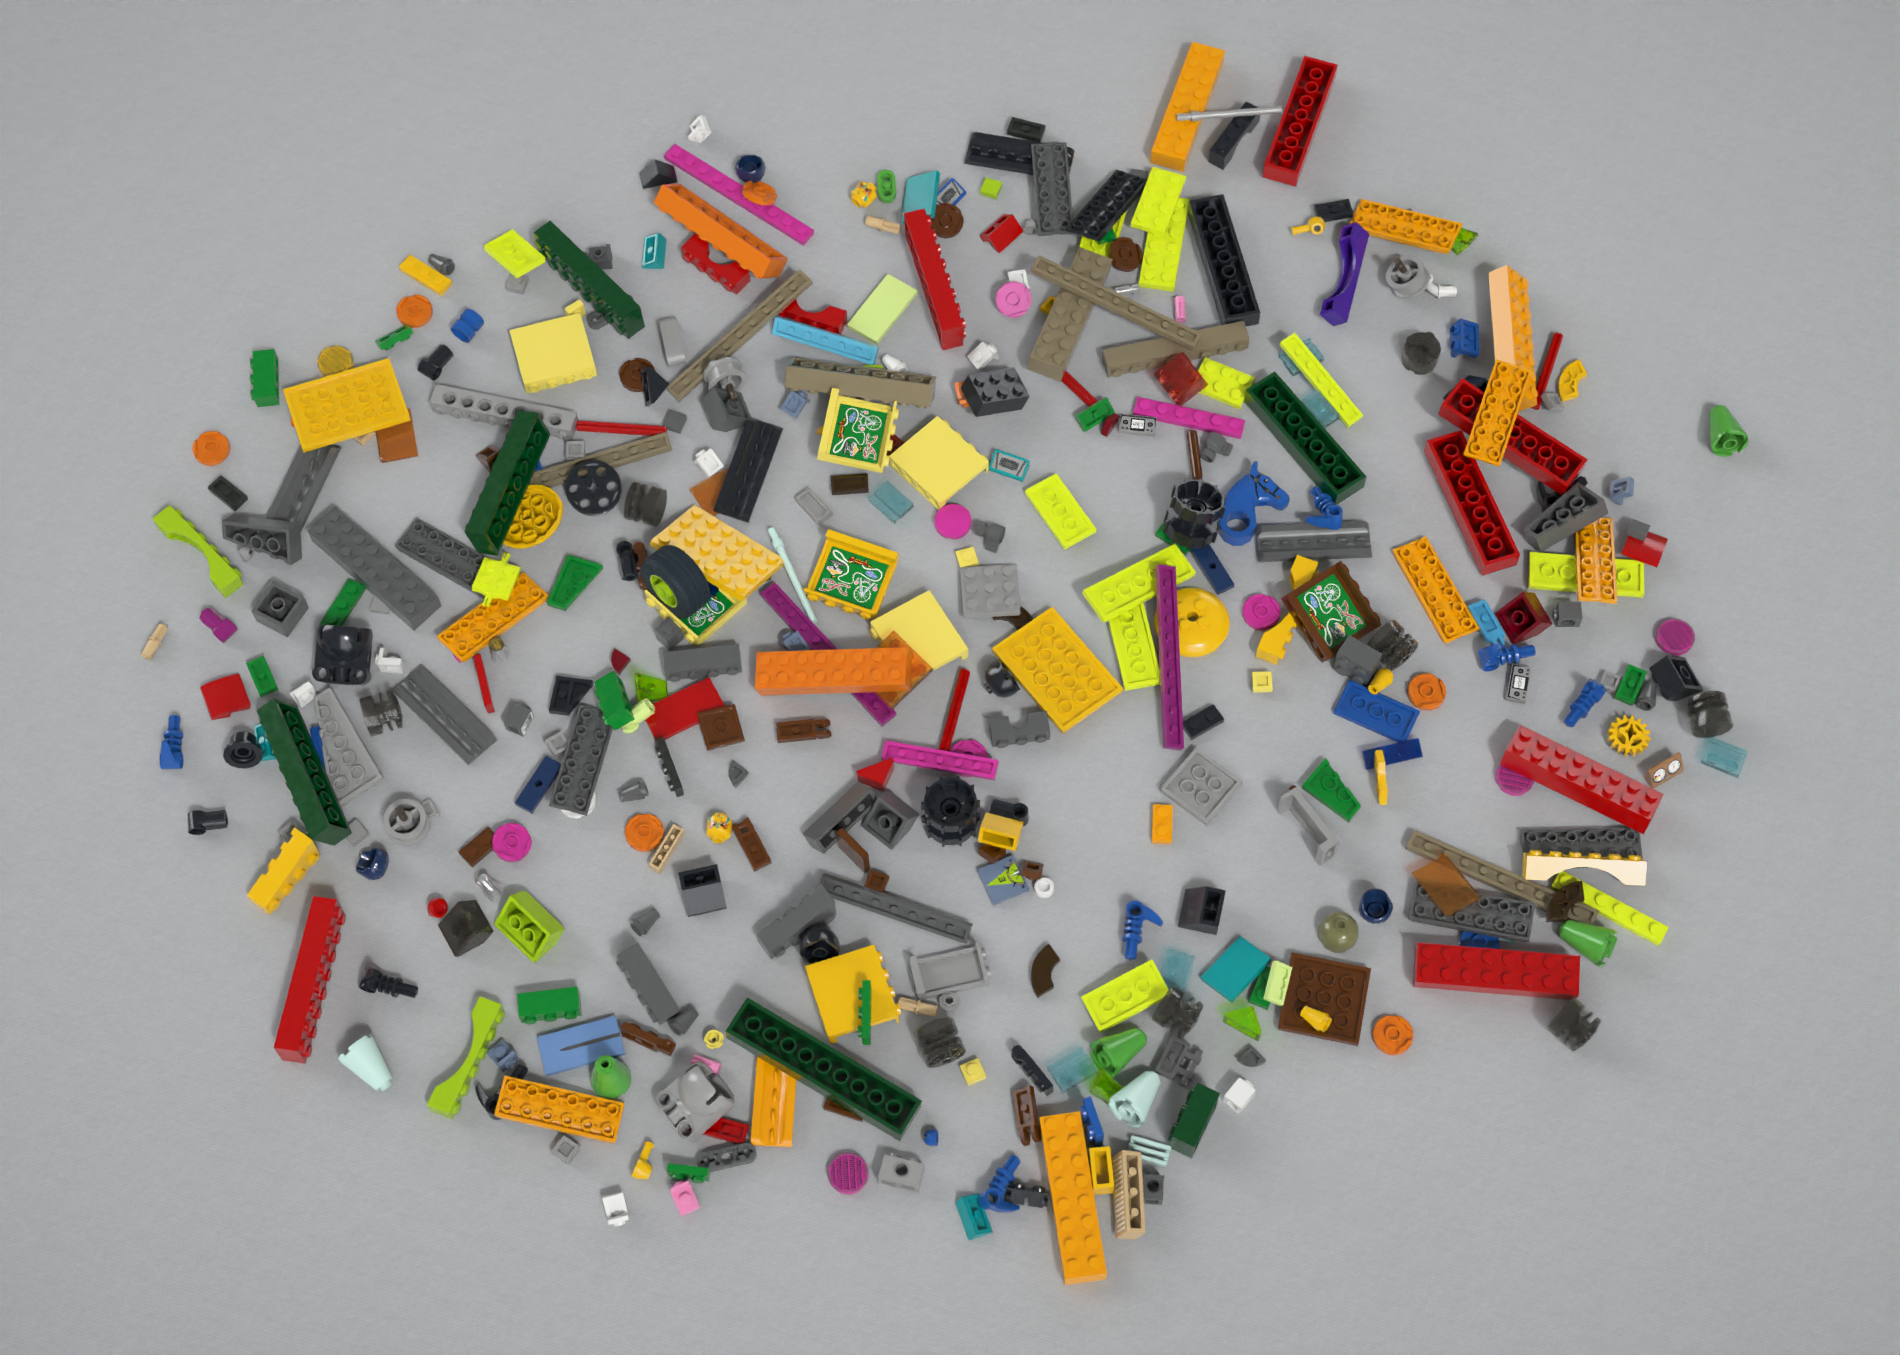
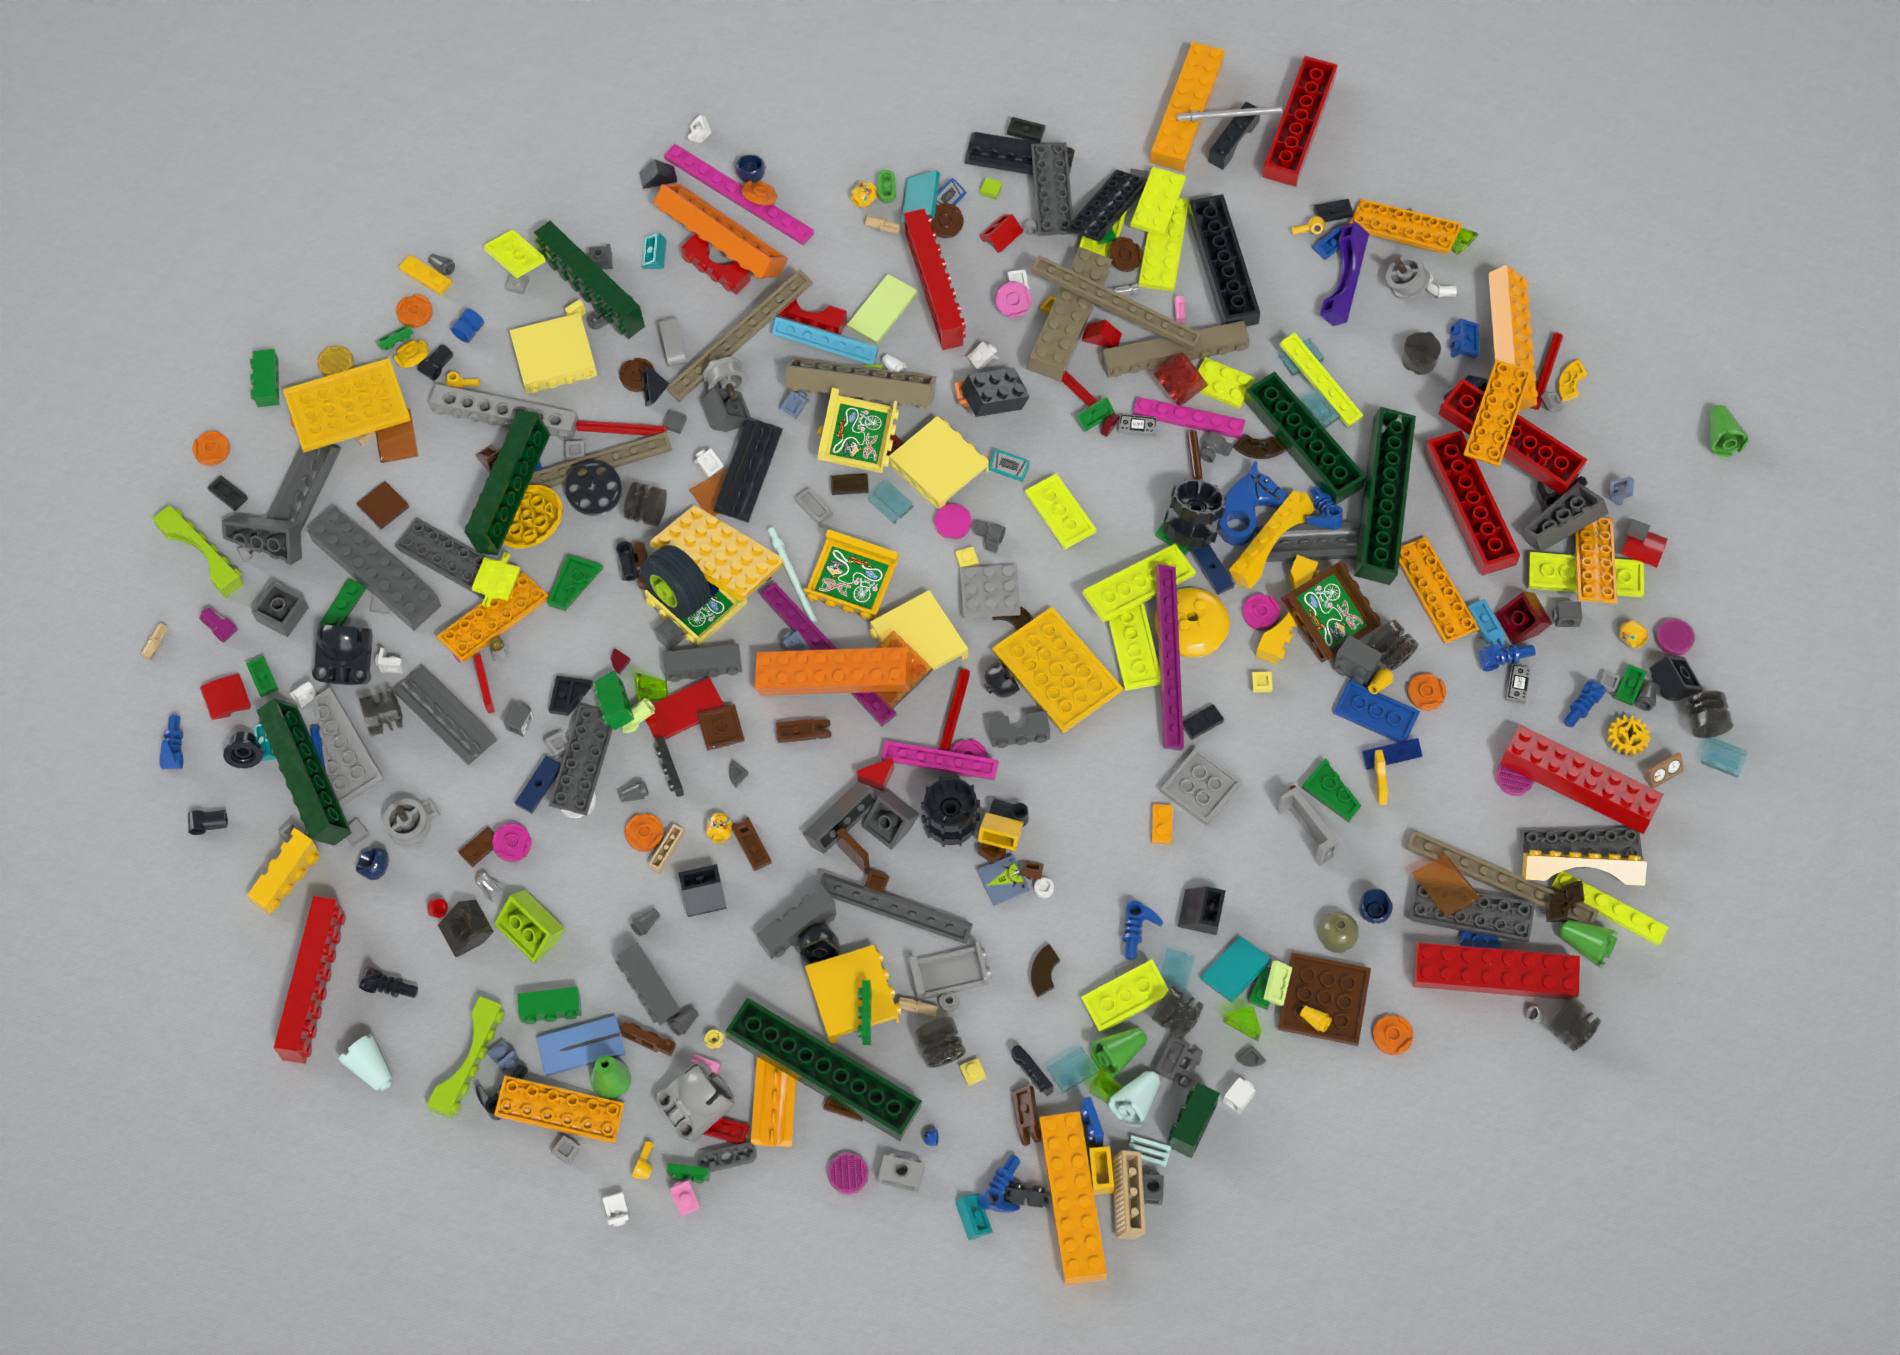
none -> reddish brown tile [356,481,410,530]
none -> yellow tile [394,340,429,368]
none -> yellow bar [446,372,481,389]
none -> red slope [1082,319,1122,348]
none -> yellow arch [1229,490,1315,589]
none -> dark brown tile [1233,435,1286,459]
none -> blue slope [1311,225,1342,260]
none -> dark green brick [1354,407,1416,585]
none -> light grey hinge [1526,1006,1545,1023]
none -> yellow head [1619,620,1649,648]

